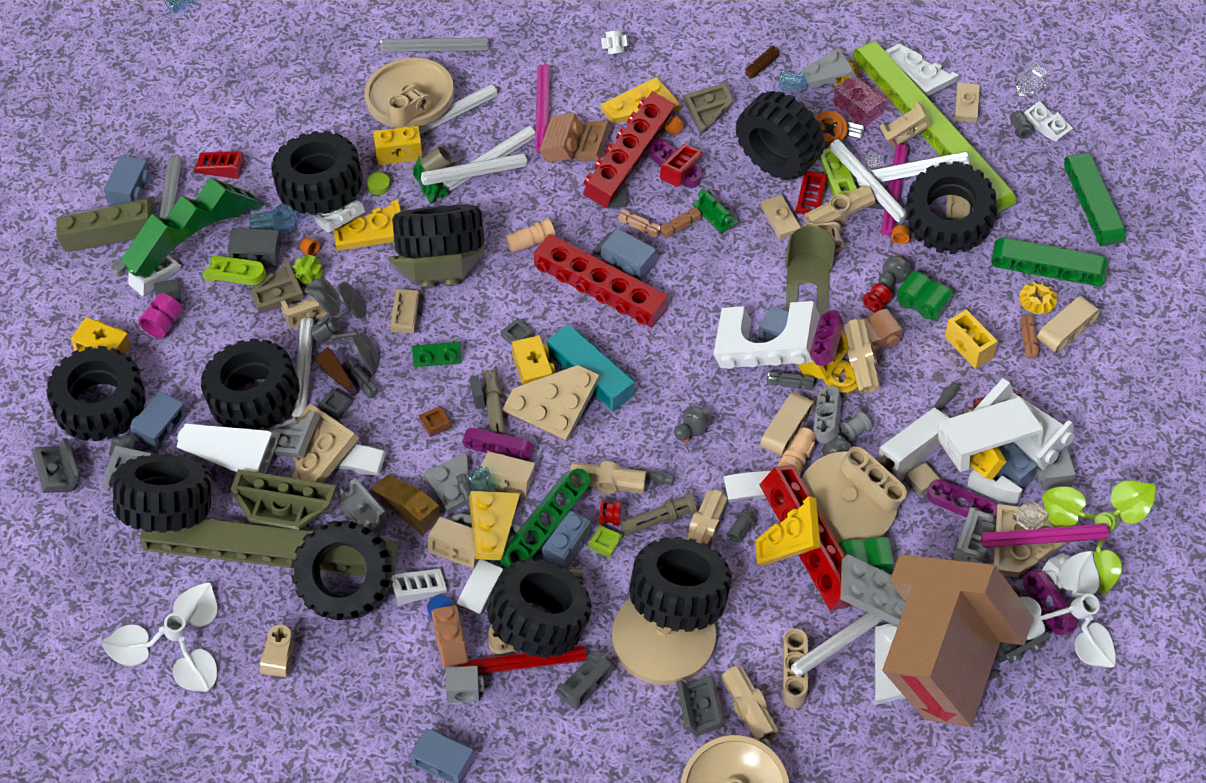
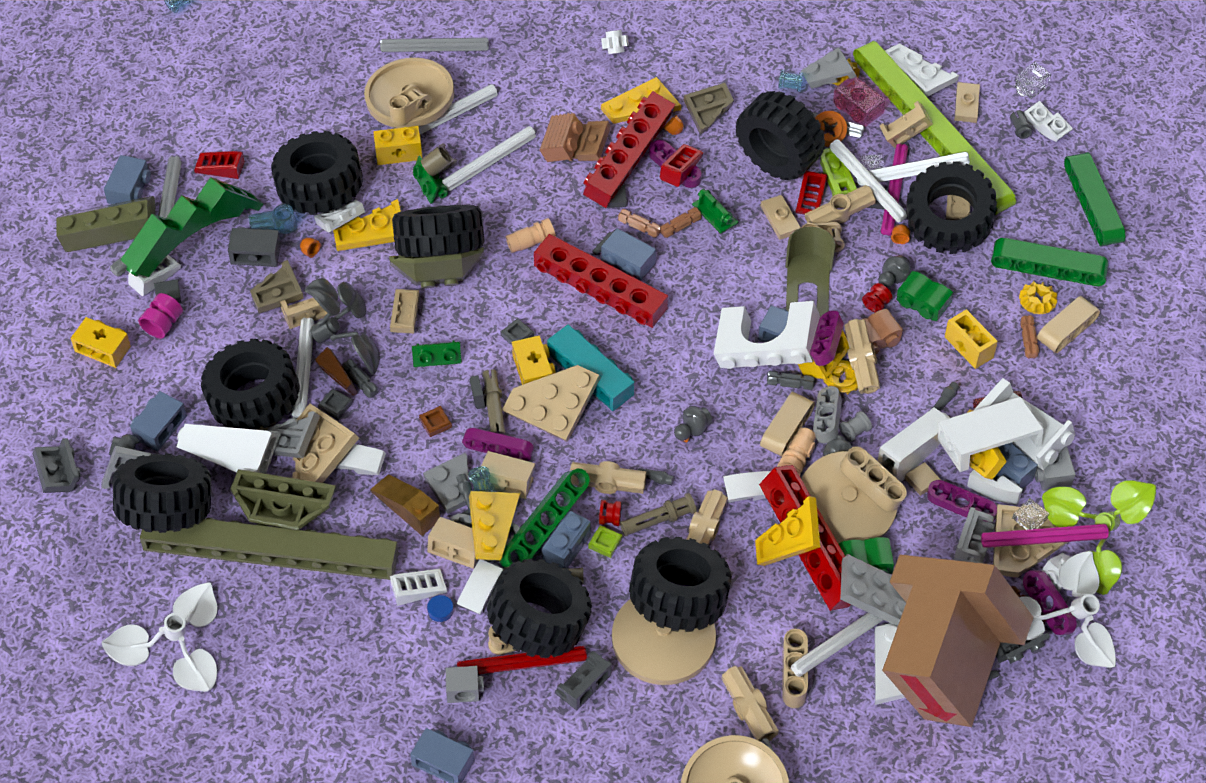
black tyre [46,346,146,441] -> none
lime plate [202,255,267,285] -> none
tan piece [260,624,294,678] -> none
black tyre [291,520,395,620] -> none
lime gear [293,255,323,284] -> none
light grey hinge [337,478,387,532] -> none
lime tile [367,172,390,195] -> none
white axle [421,154,527,185] -> none
nougat brick [431,605,468,667] -> none
dark pink axle [535,64,550,154] -> none
dark grey bracket [675,675,725,736] -> none
dark grey pin [726,510,755,543] -> none
reddish brown axle [745,46,780,79] -> none

